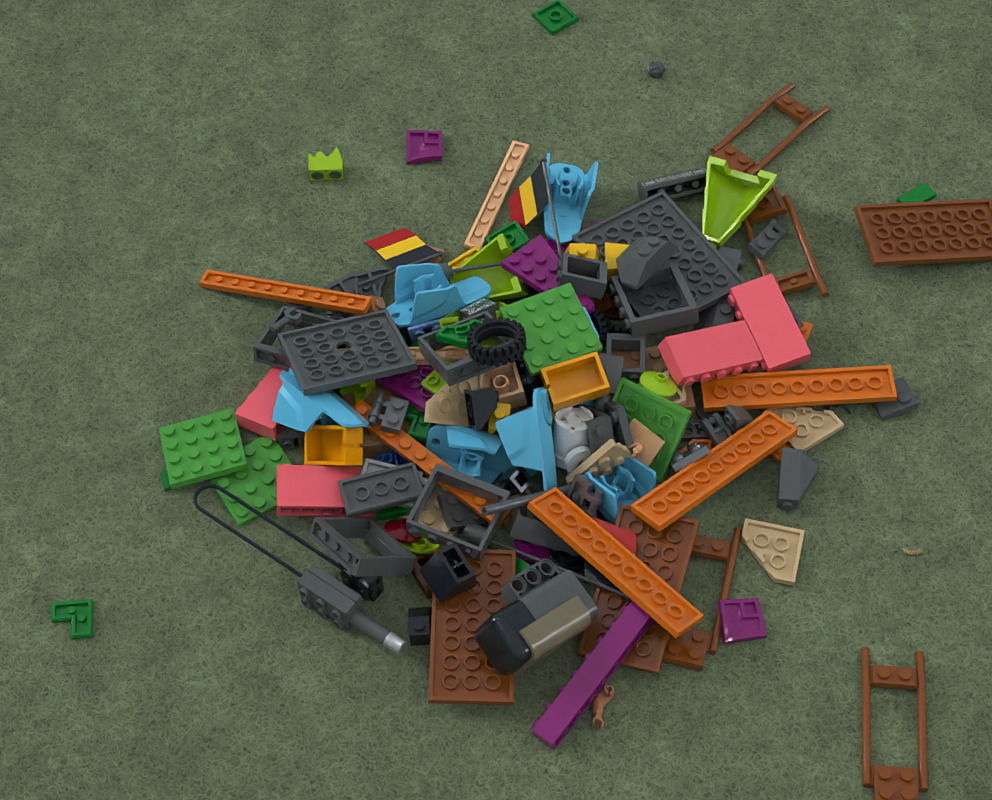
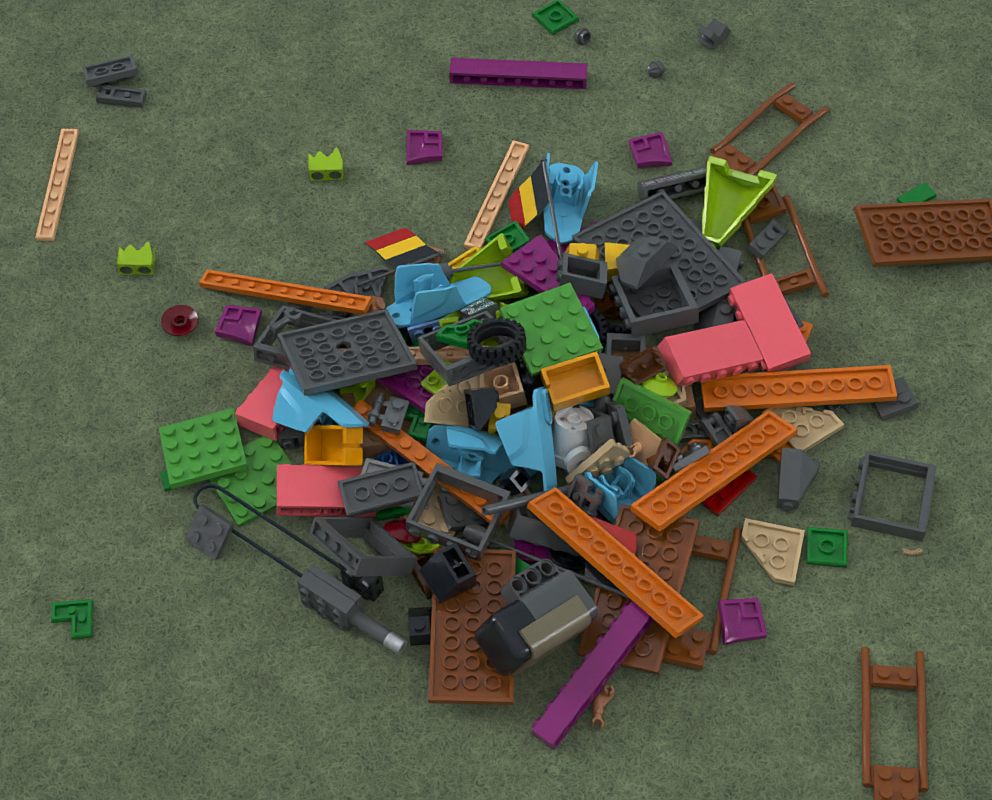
none -> light nougat tile [35,129,79,241]
none -> dark grey plate [82,55,138,87]
none -> dark grey plate [96,85,147,107]
none -> lime piece [116,242,156,275]
none -> dark red dish [161,305,198,336]
none -> flat silver plate [185,504,235,560]
none -> magenta plate [215,305,262,346]
none -> magenta brick [449,58,588,89]
none -> dark grey plate [574,28,591,45]
none -> reddish brown hinge [619,347,667,385]
none -> magenta plate [628,132,672,168]
none -> reddish brown slope [646,437,681,480]
none -> dark grey brick [697,18,731,50]
none -> red plate [703,469,757,517]
none -> green tile [806,527,848,568]
none -> dark grey window [848,451,937,542]

